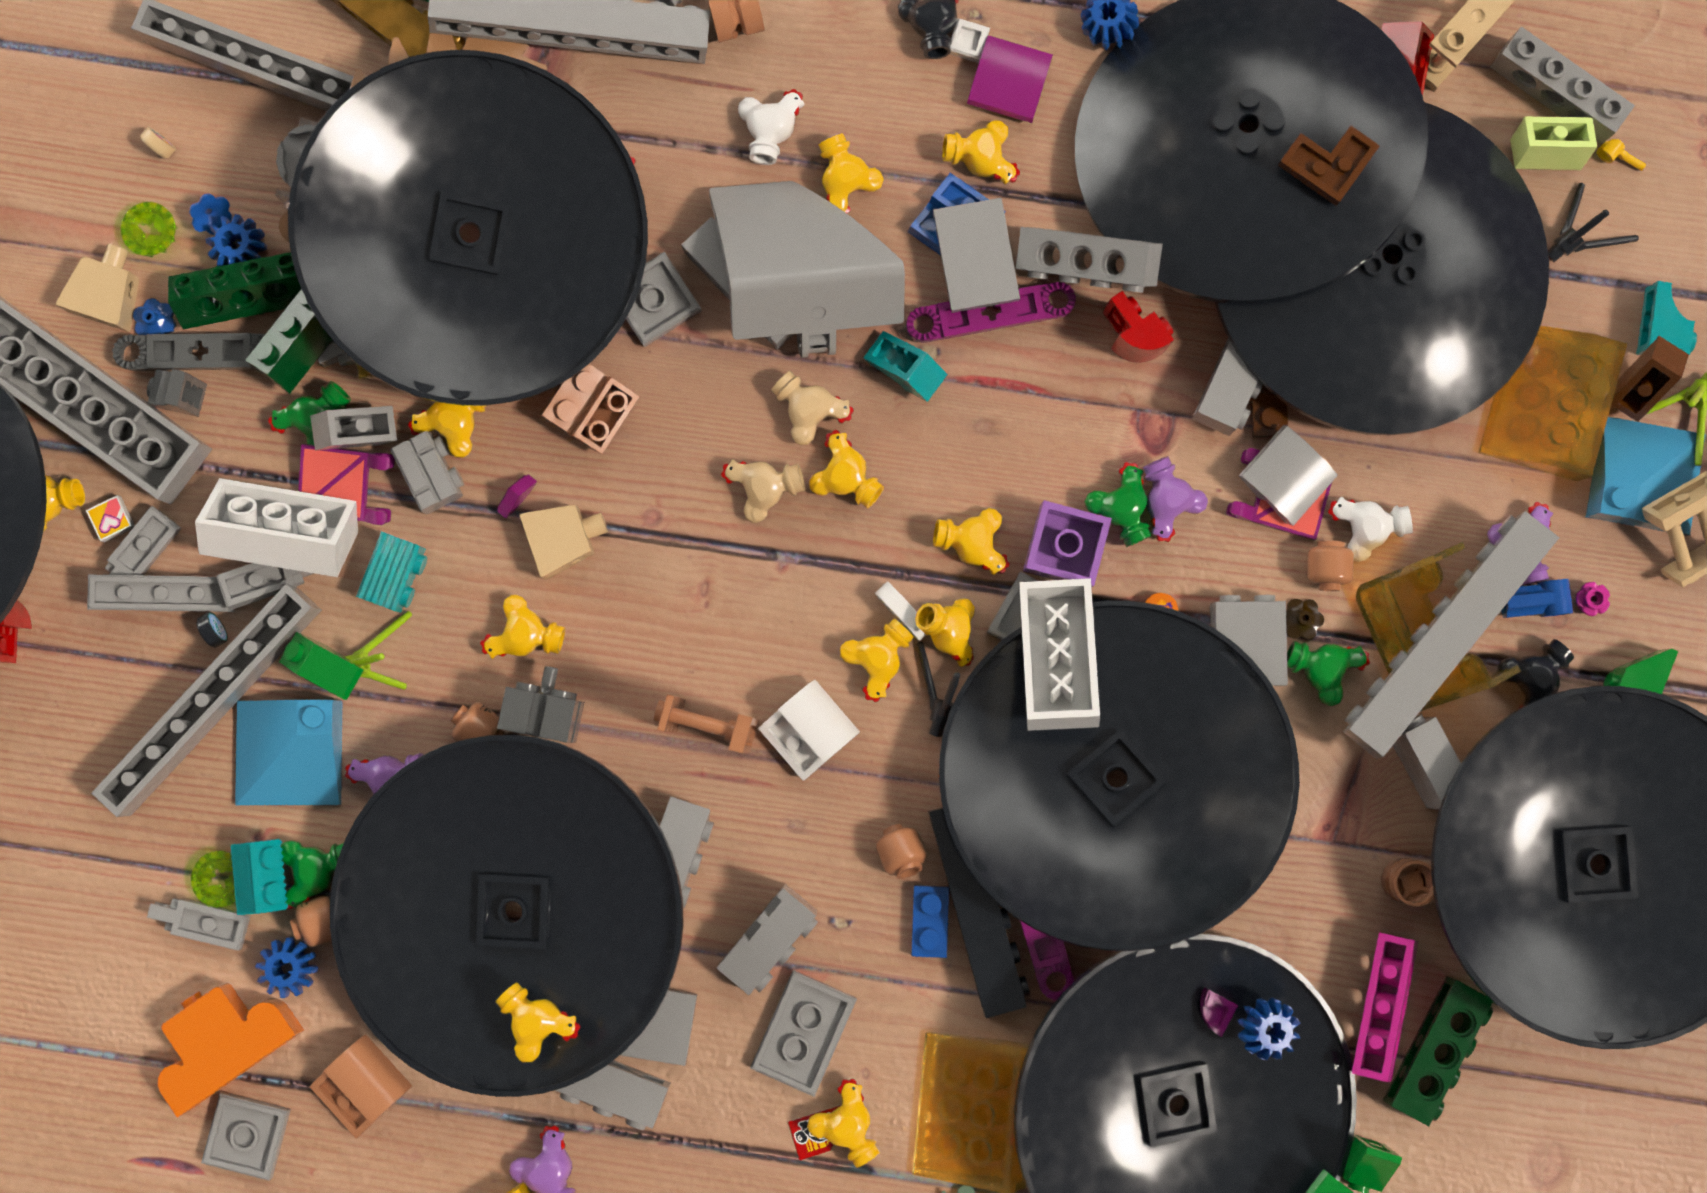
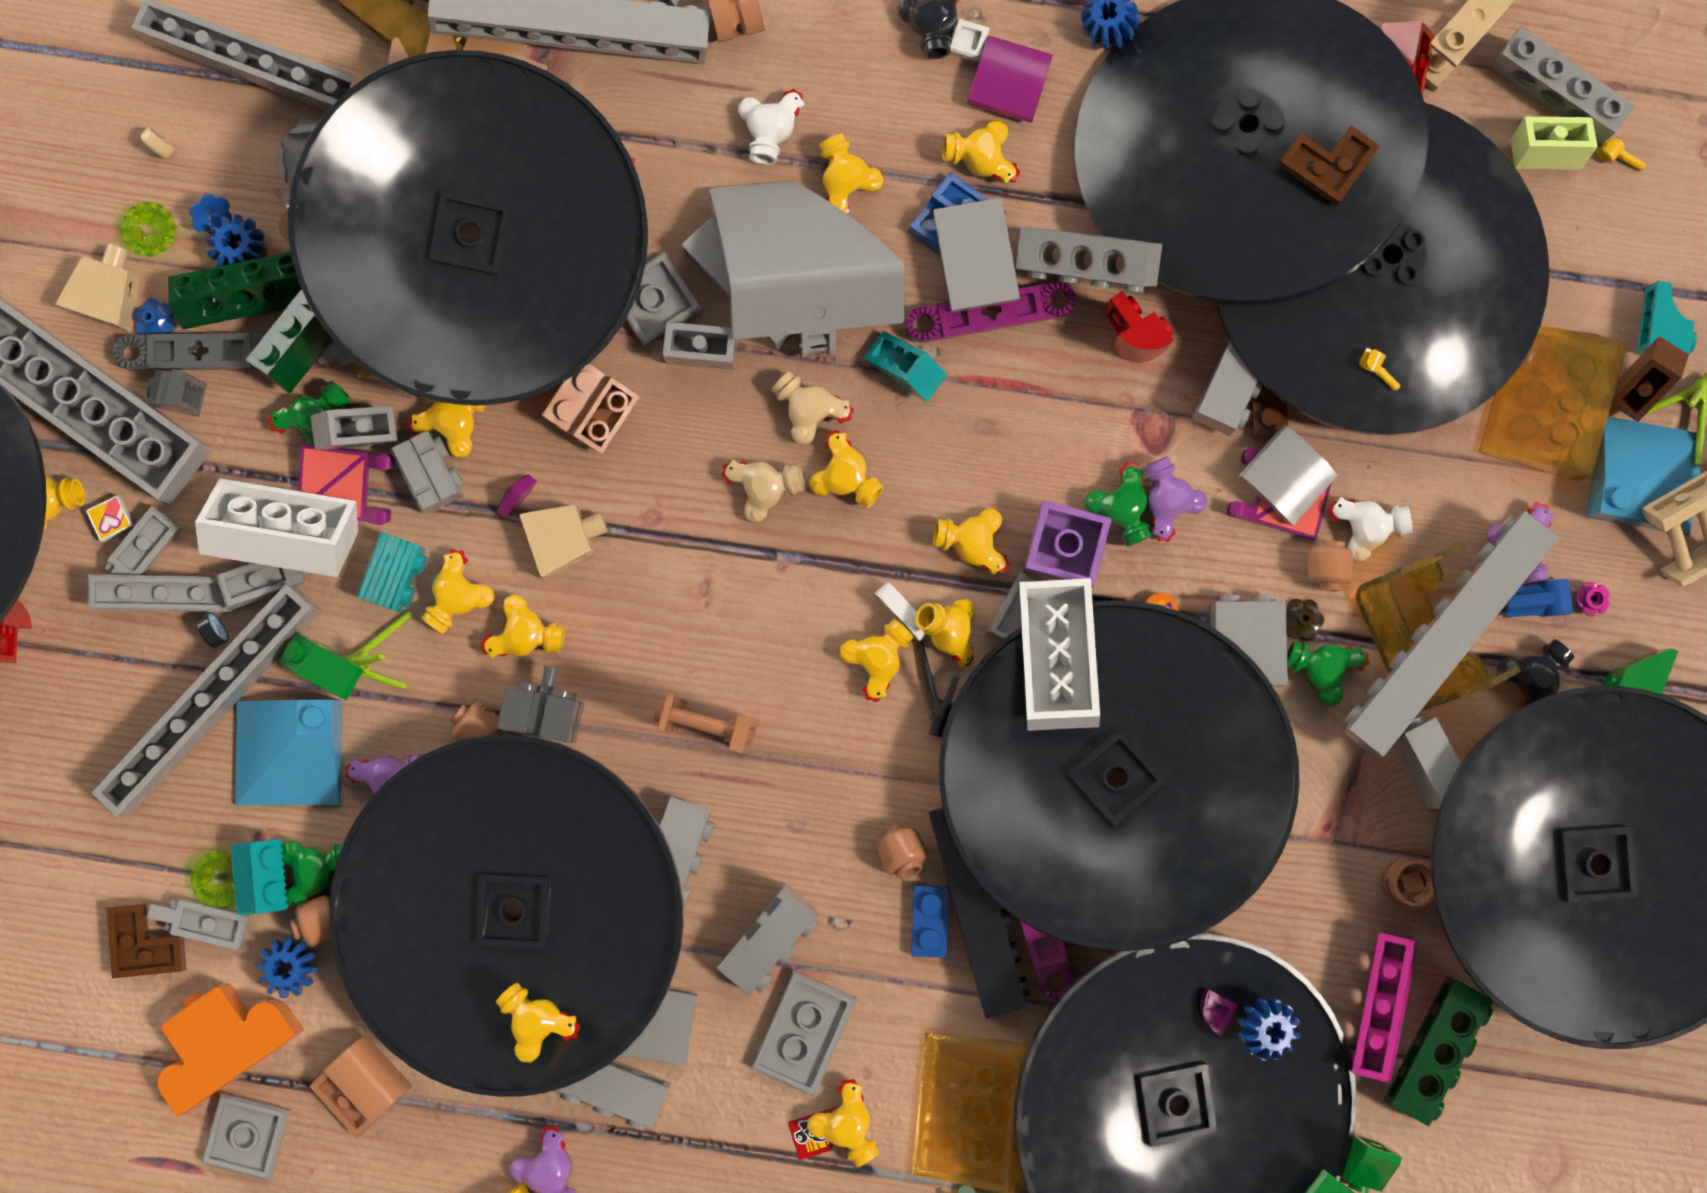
white brick [758,680,860,781] -> none
black plant [1548,183,1639,263] -> none
none -> reddish brown plate [106,903,186,979]
none -> yellow animal [421,549,495,634]
none -> light grey brick [663,322,738,370]
none -> yellow hand [1360,348,1400,391]

